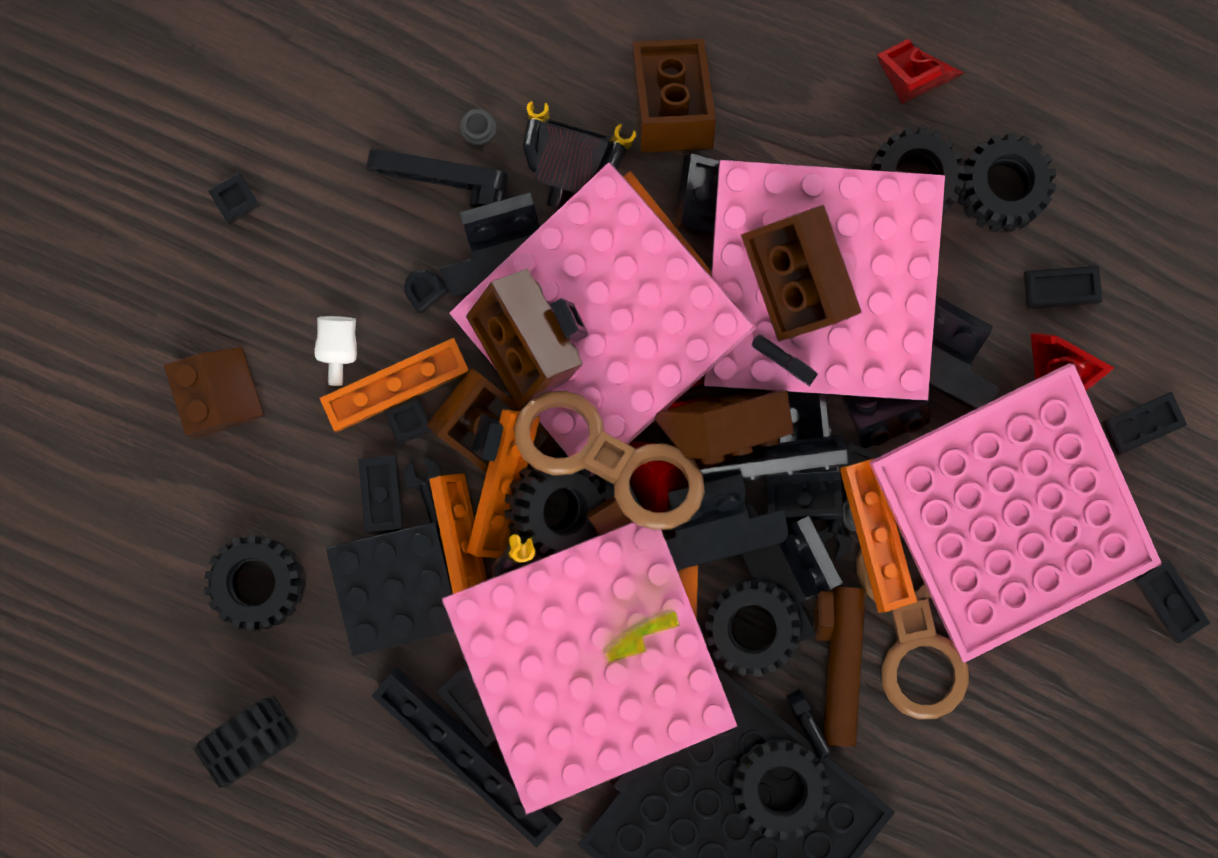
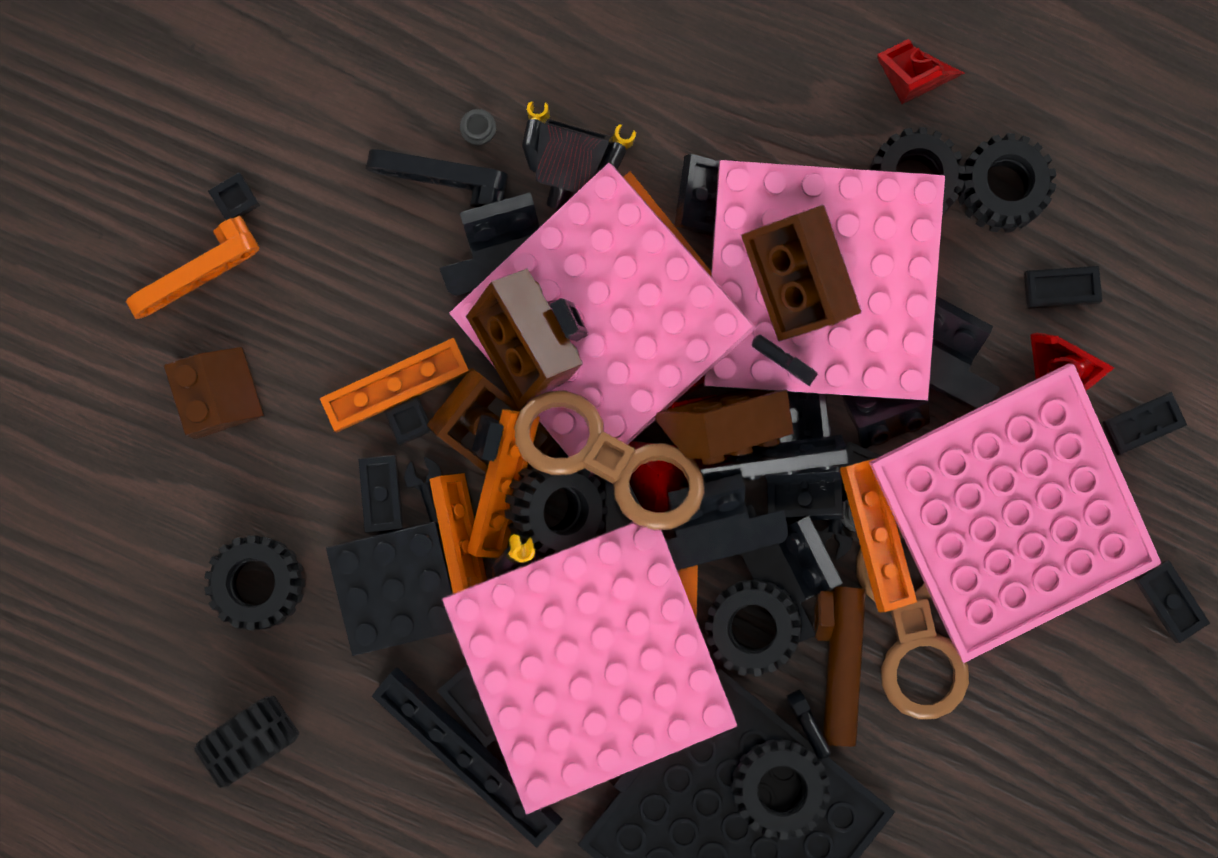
white piece [315,316,357,386] -> none
black tile [404,269,450,313] -> none
reddish brown tile [586,495,633,535] -> none
clear neon green slope [602,609,680,662] -> none
reddish brown slope [632,38,716,153] -> none
none -> orange beam [126,216,260,319]

